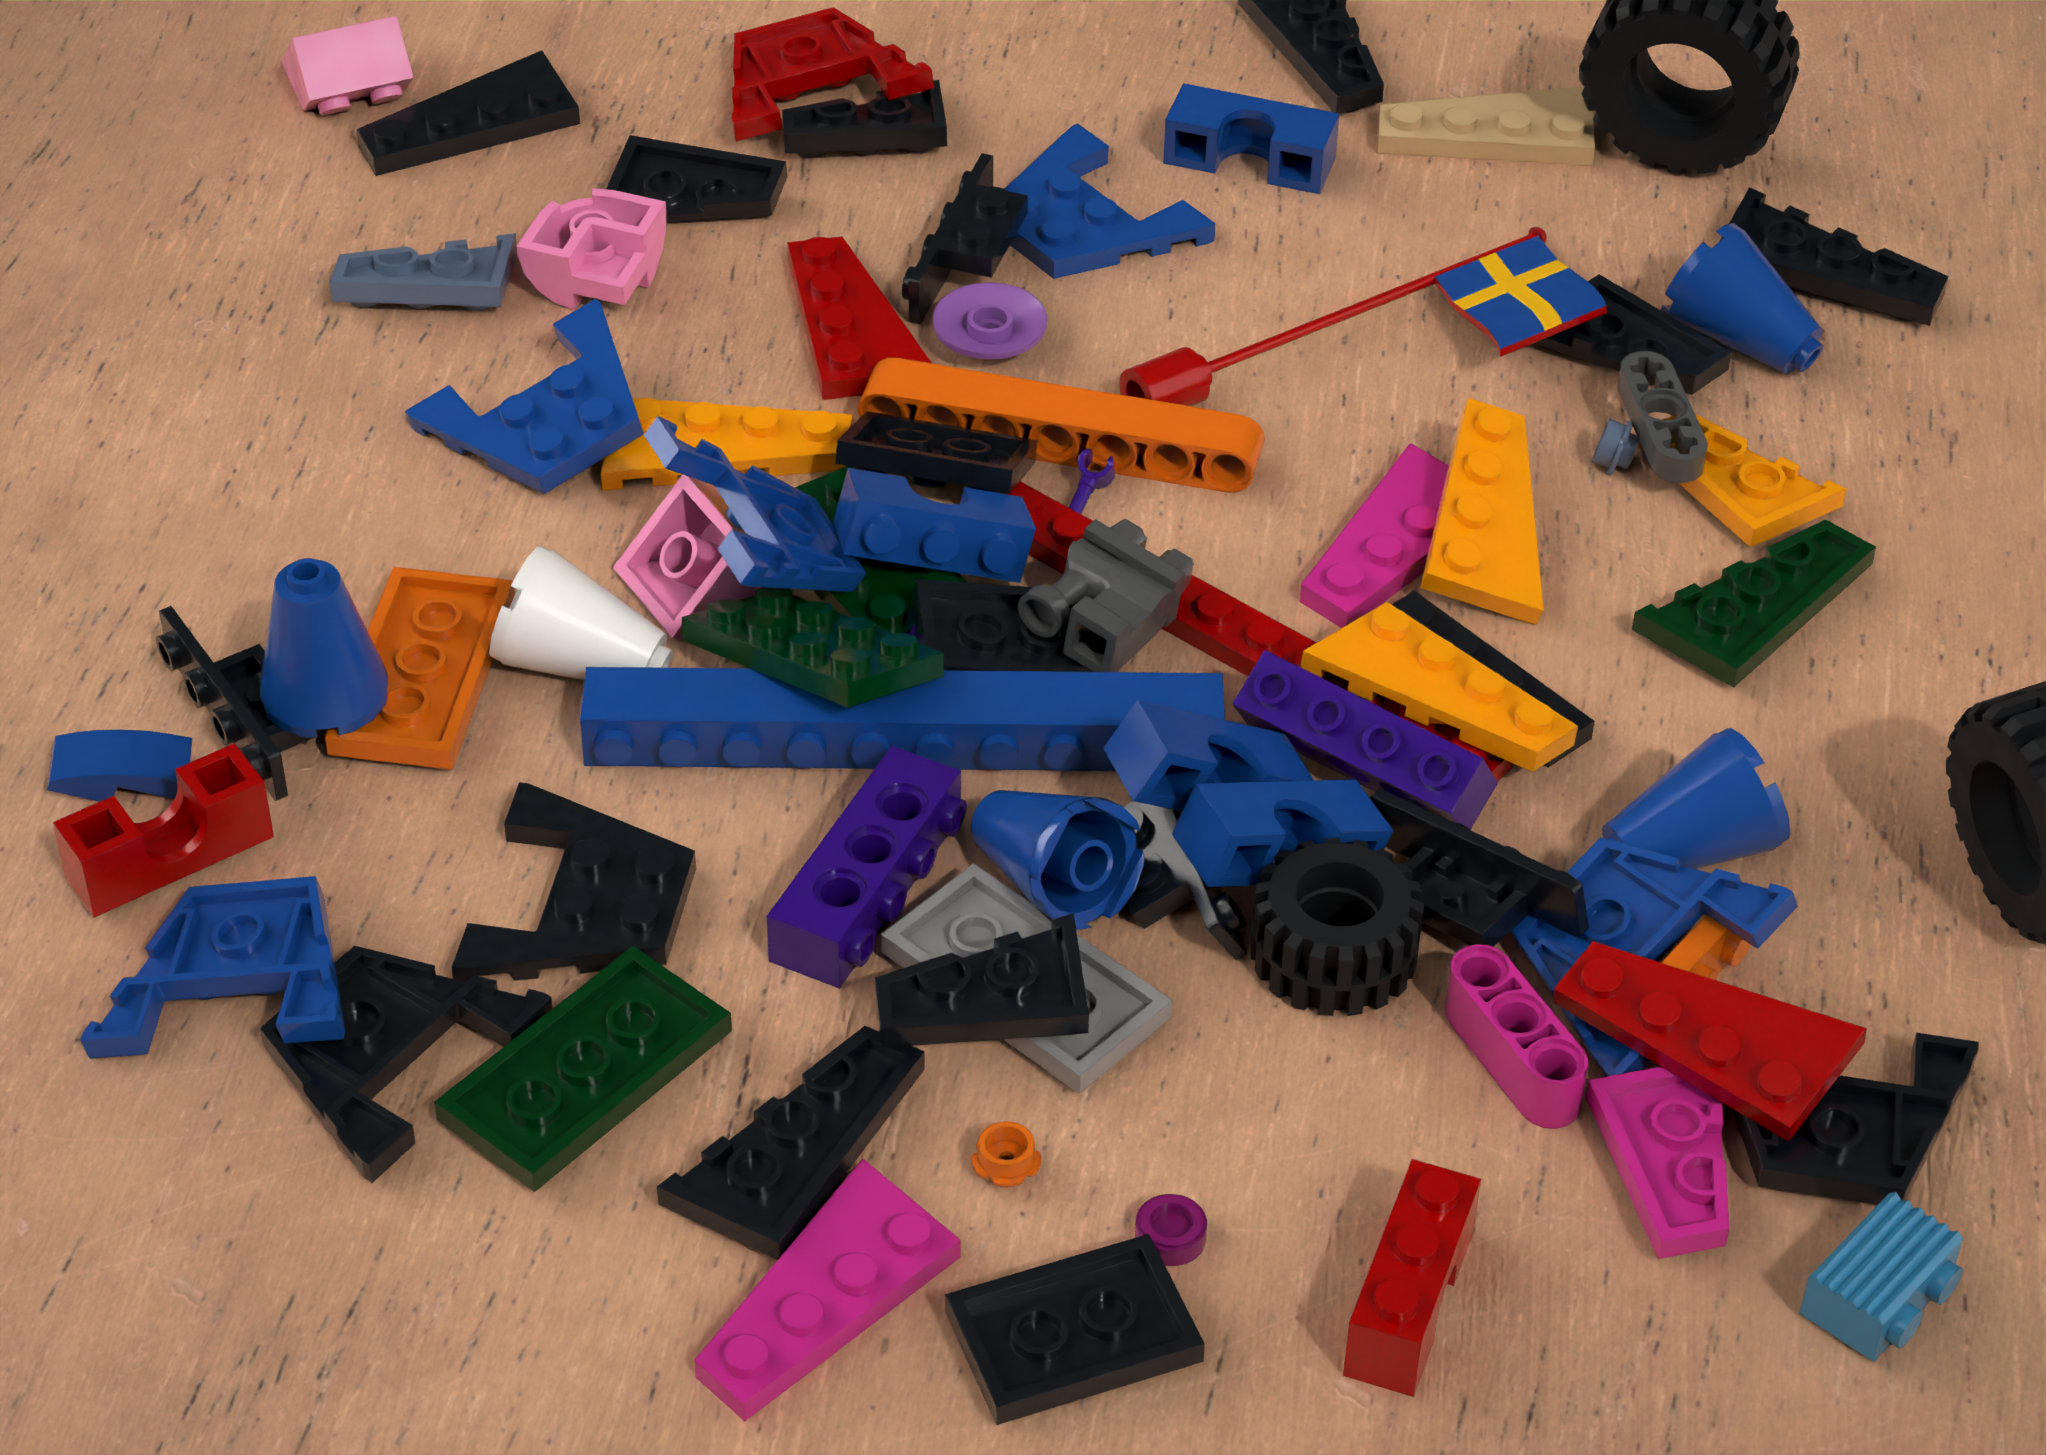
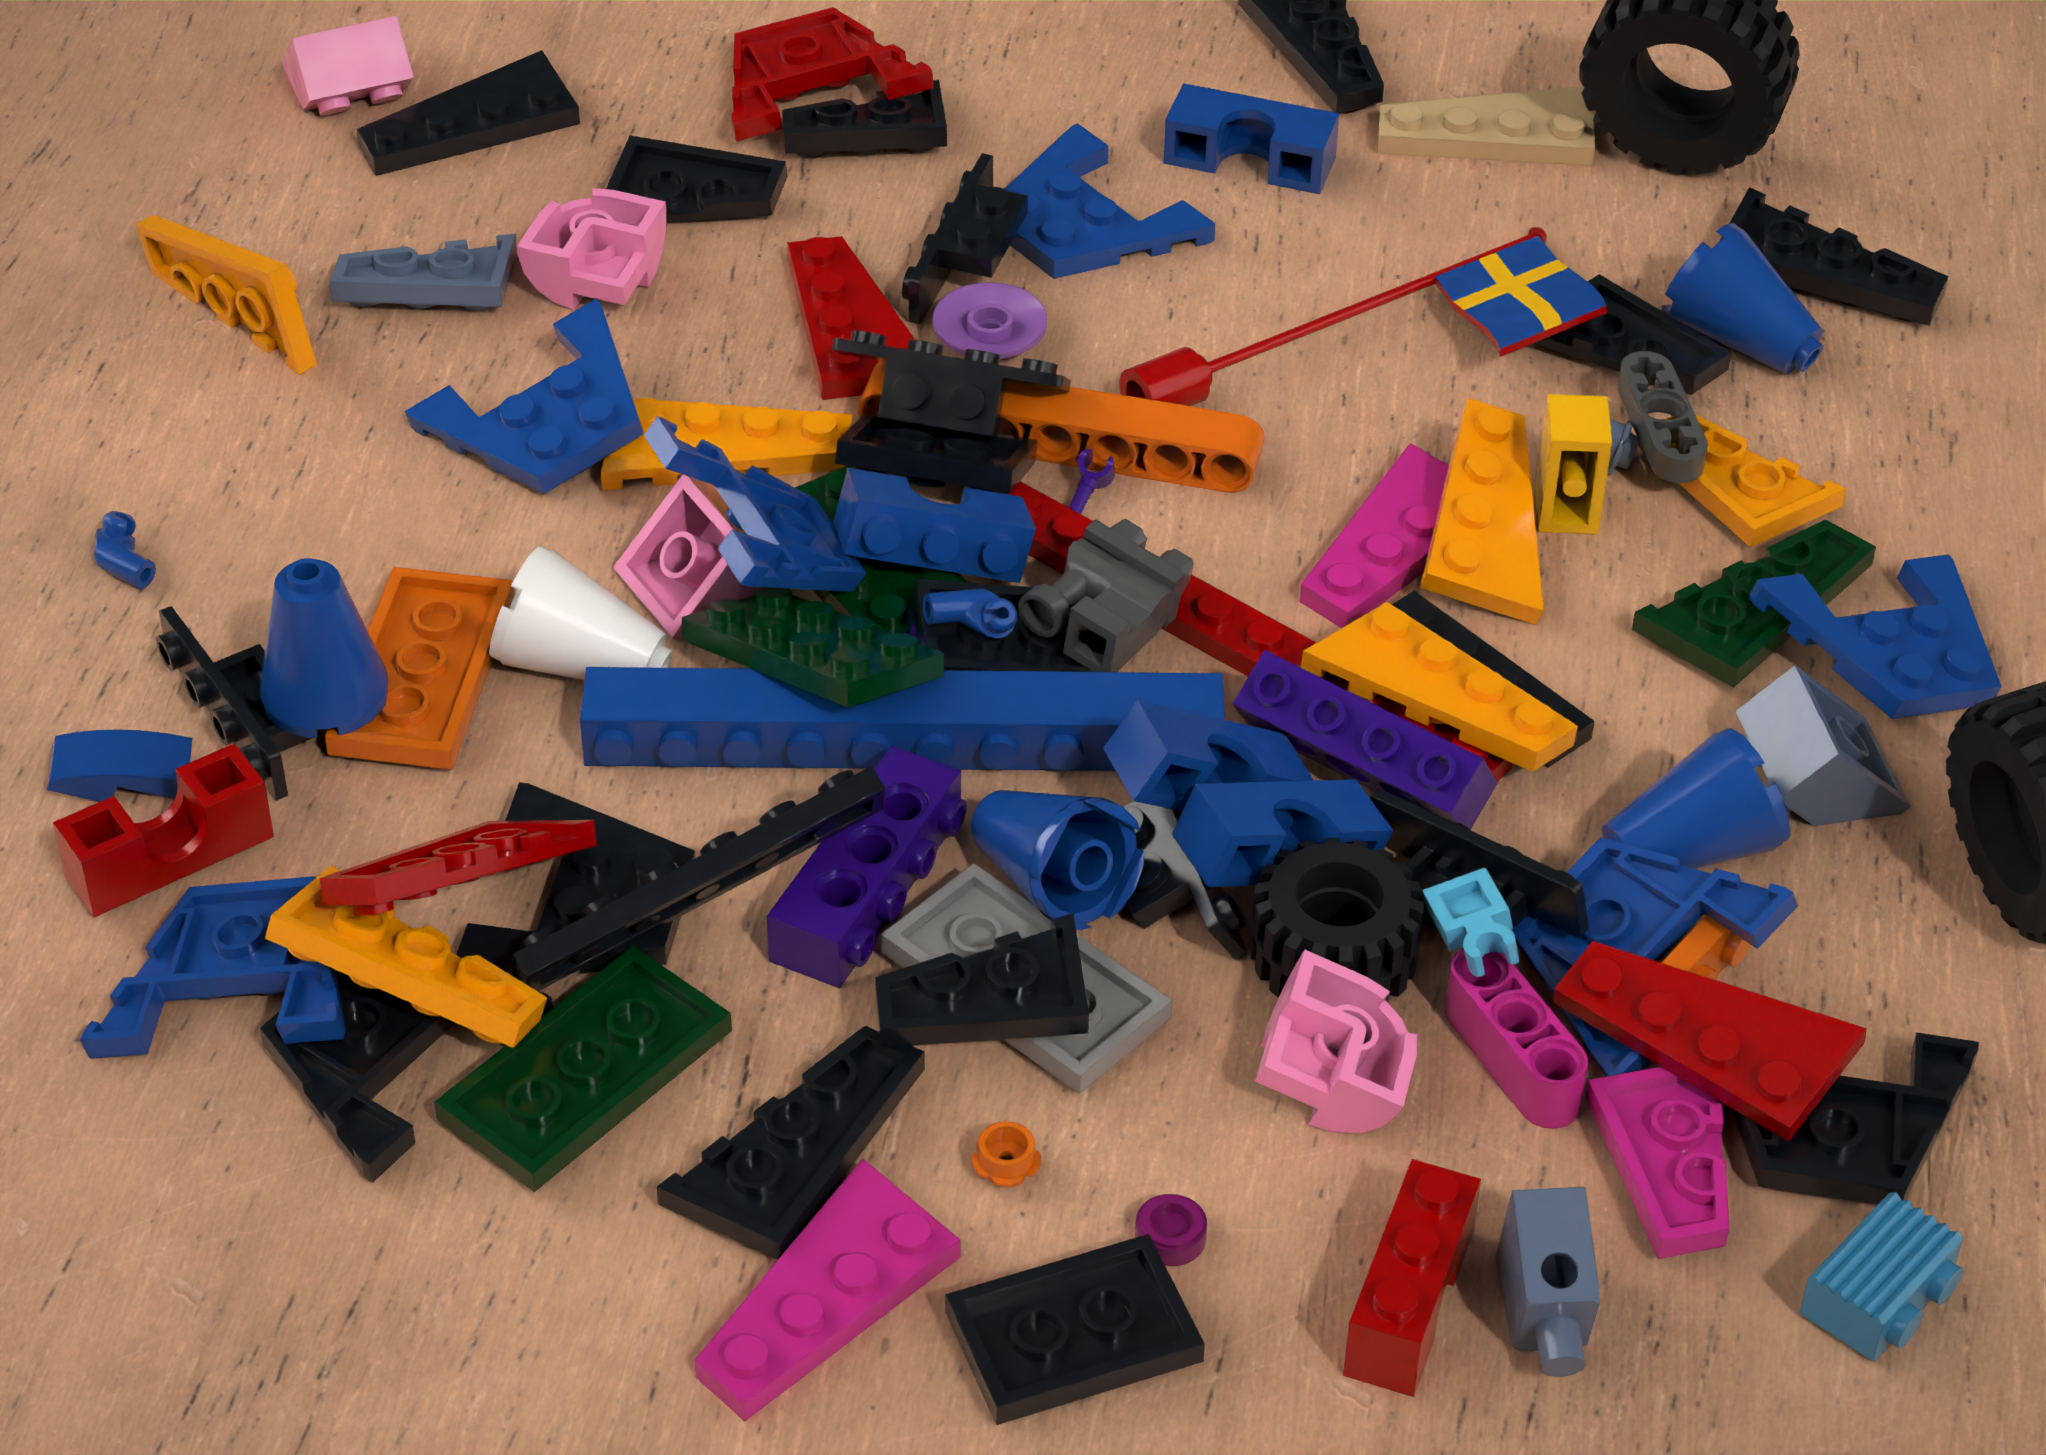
none -> blue arm [94,511,156,589]
none -> light orange wing [135,214,317,375]
none -> light orange wing [265,865,547,1048]
none -> red wing [320,820,597,916]
none -> black plate [513,766,885,991]
none -> black bracket [832,330,1071,438]
none -> blue arm [922,589,1017,639]
none -> bright pink brick [1255,950,1417,1133]
none -> medium azure plate [1422,868,1519,977]
none -> sand blue torso [1495,1187,1600,1377]
none -> yellow brick [1535,394,1612,534]
none -> sand blue slope [1735,665,1911,826]
none -> blue wing [1749,554,2002,719]

